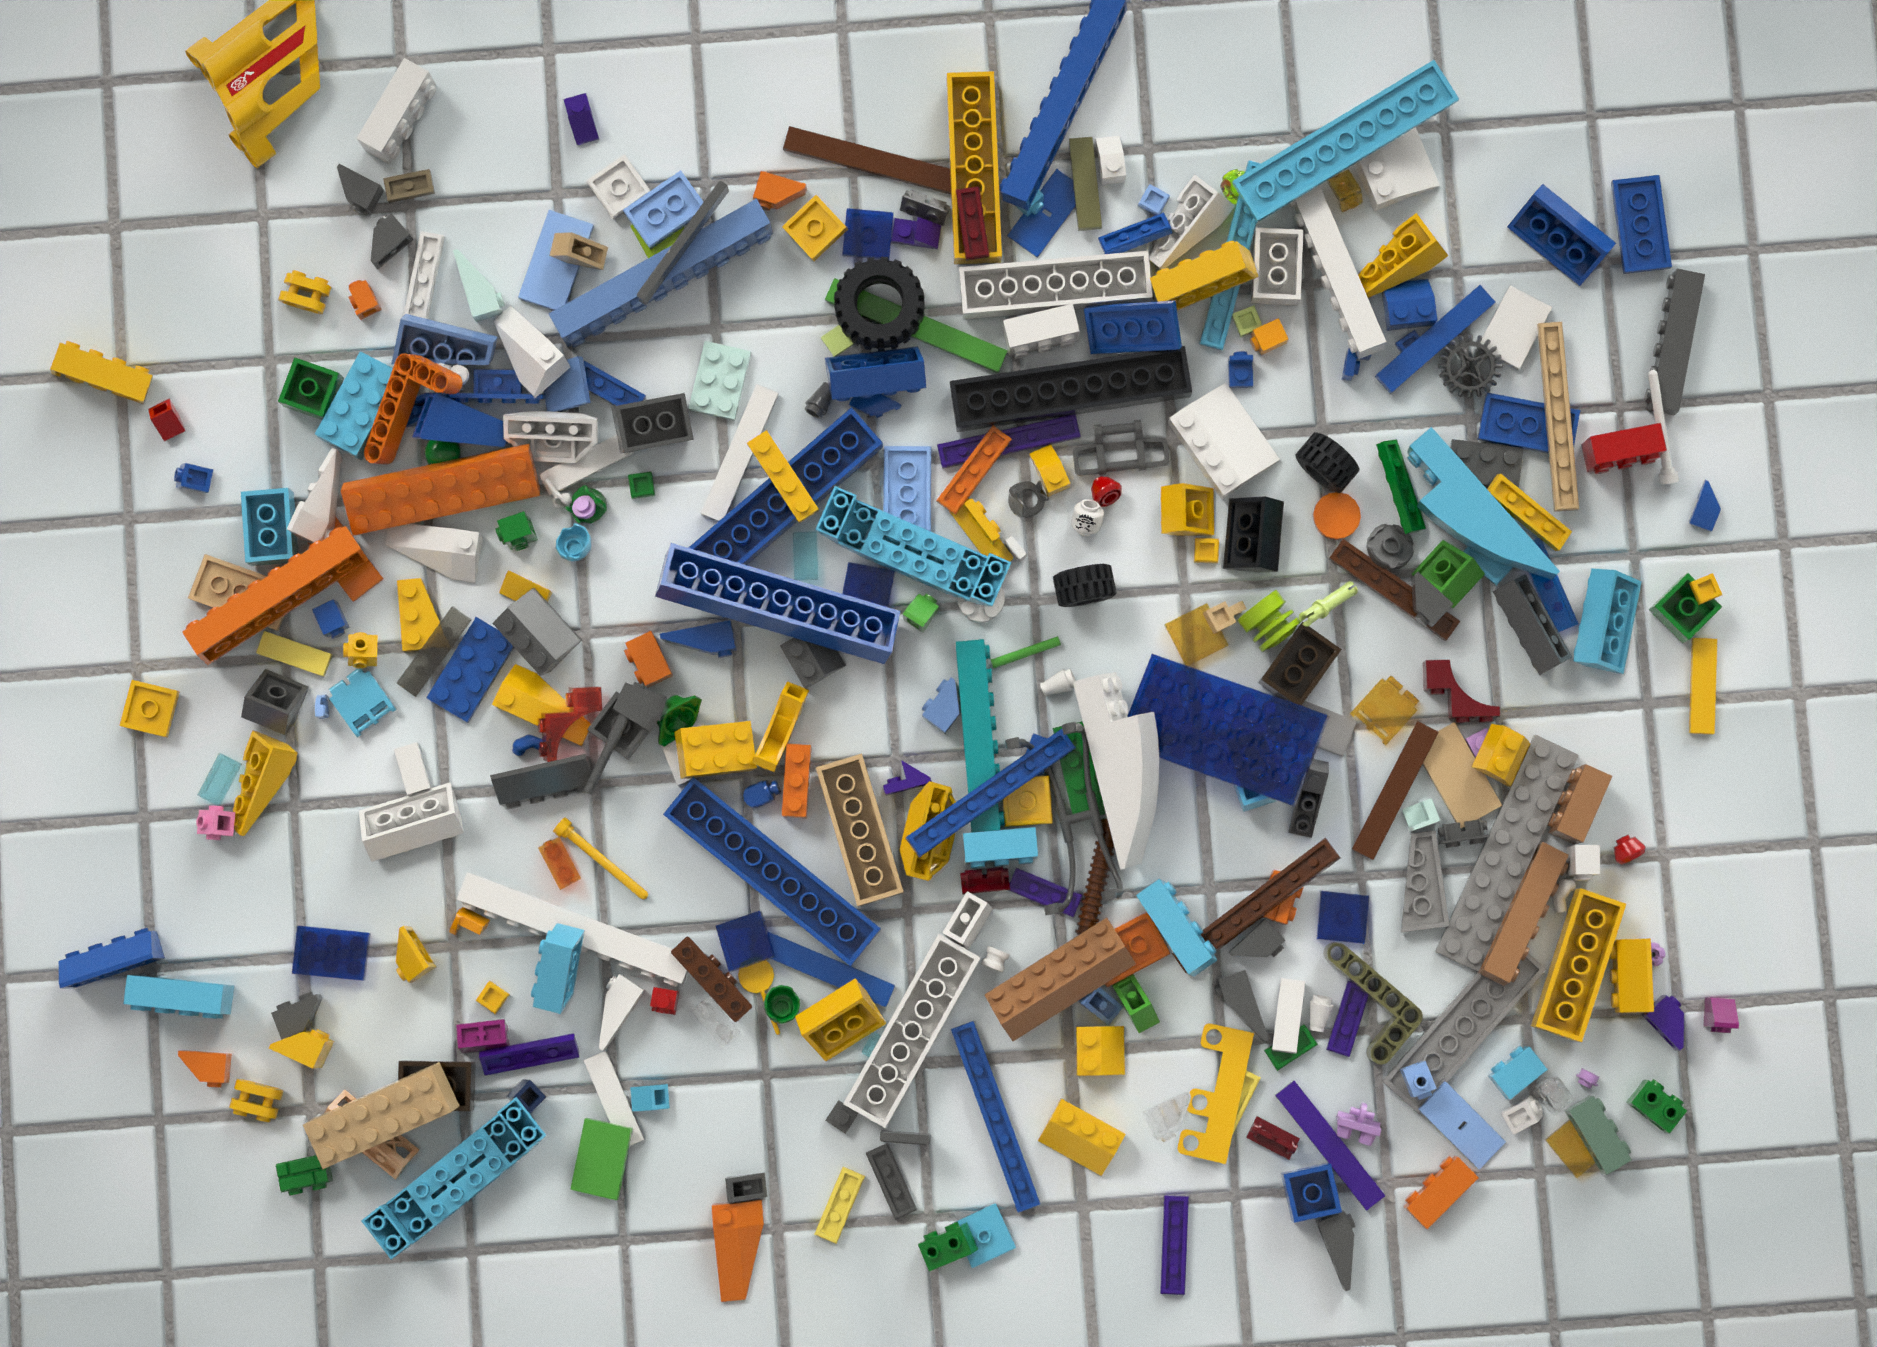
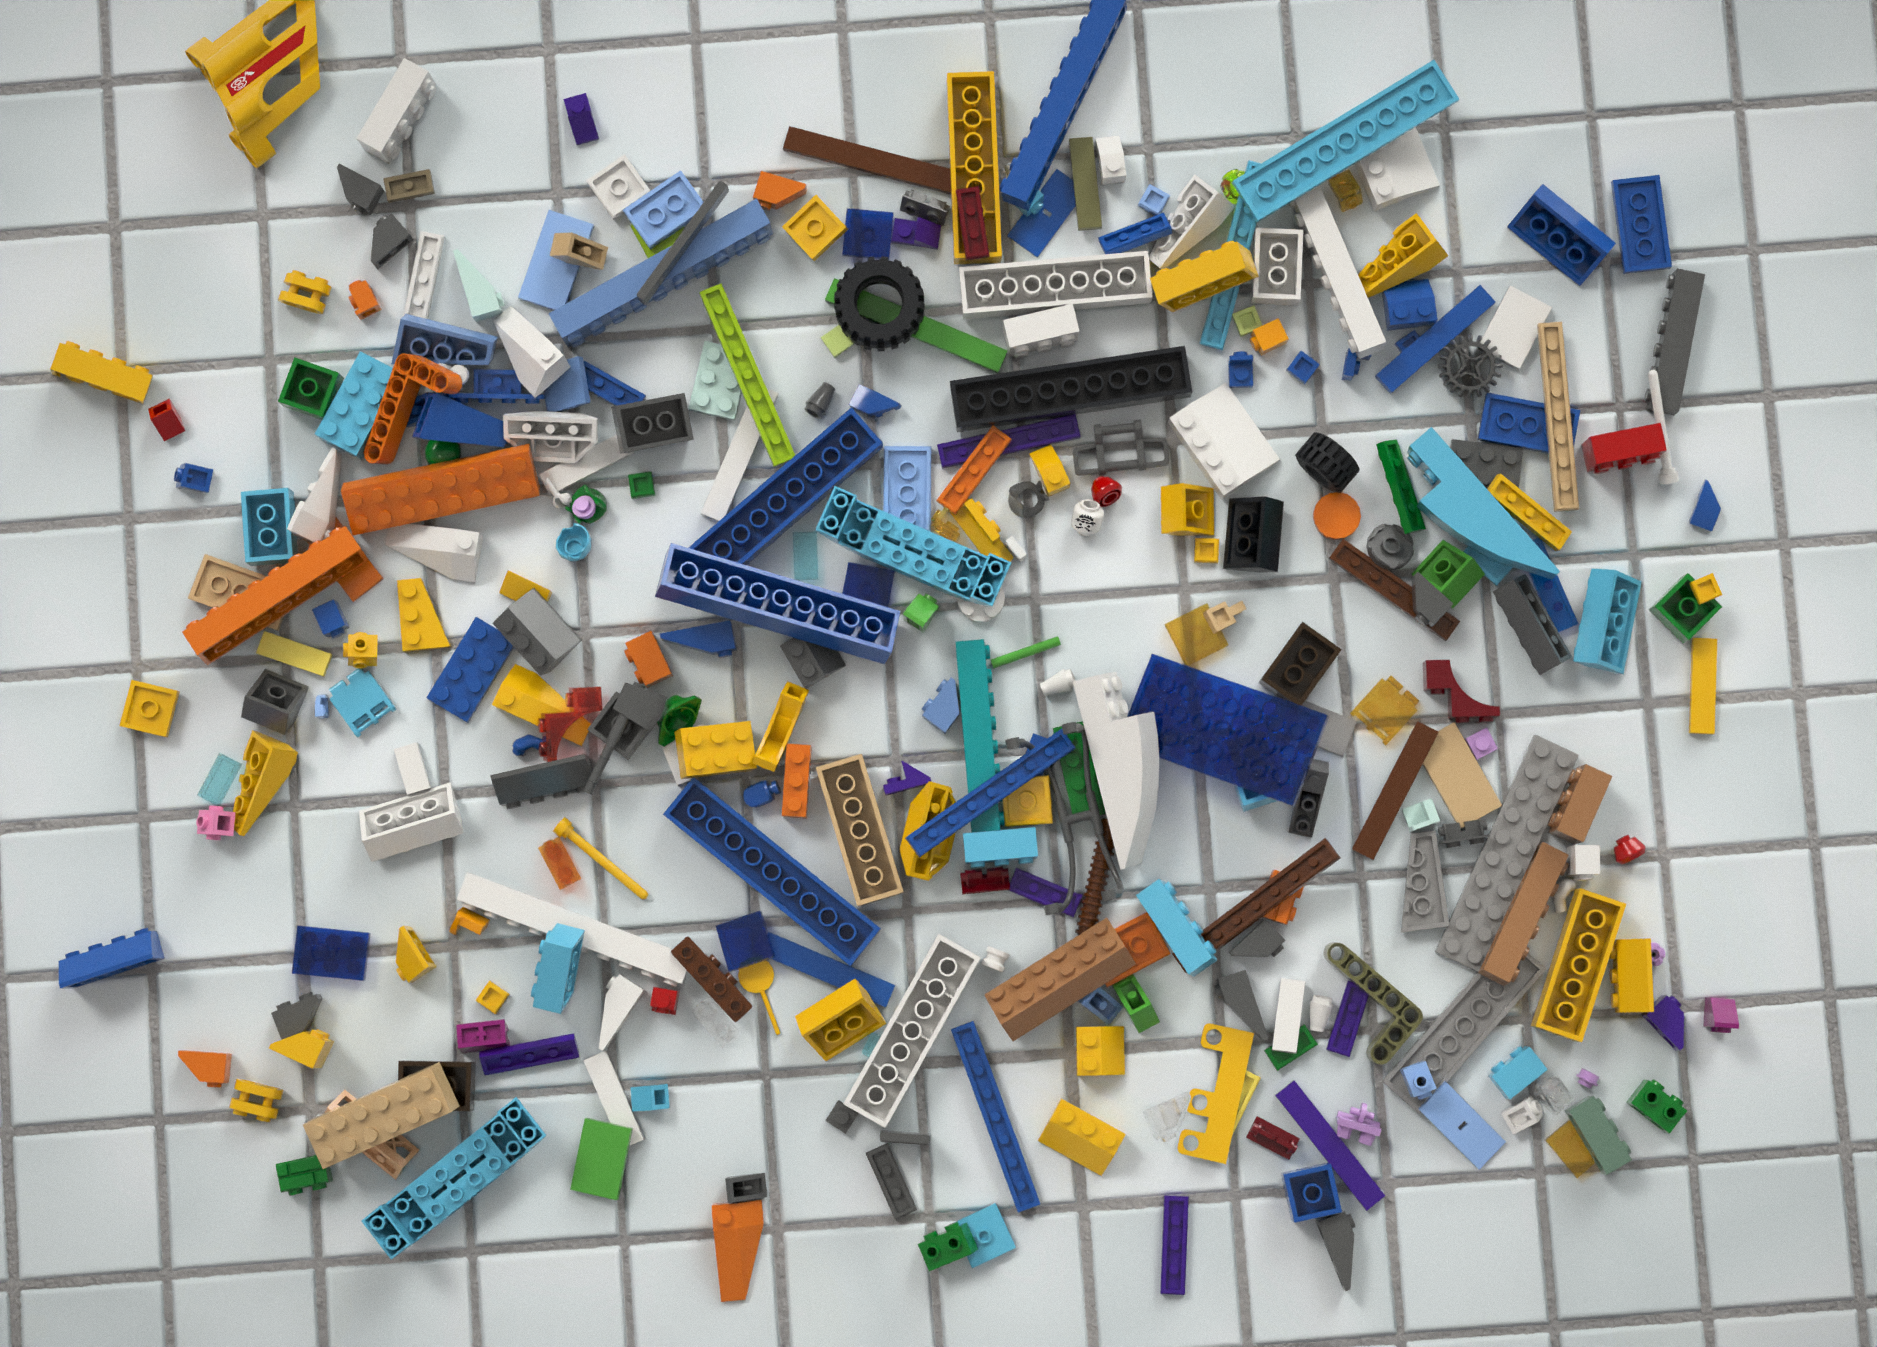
medium azure brick [123,975,234,1019] -> none
clear smoke tile [397,606,472,697] -> none
green brick [495,511,538,551] -> none
dark blue brick [506,1079,546,1114] -> none
yellow plate [747,430,819,523] -> none
green hair [764,985,800,1024] -> none
light yellow tile [814,1166,865,1244] -> none
blue slope [825,346,927,401] -> none
white brick [942,891,993,950] -> none
black tyre [1053,563,1117,607] -> none
blue plate [1084,300,1182,354] -> none
lime wheel [1237,590,1301,652] -> none
yellowish green pin [1299,581,1358,627] -> none
clear blue plate [1316,891,1369,944] -> none
orange brick [1403,1156,1479,1229] -> none
yellow slope [1472,724,1530,787] -> none
none -> lime plate [699,283,795,467]
none -> clear yellow bracket [930,507,960,543]
none -> blue plate [1286,351,1320,384]

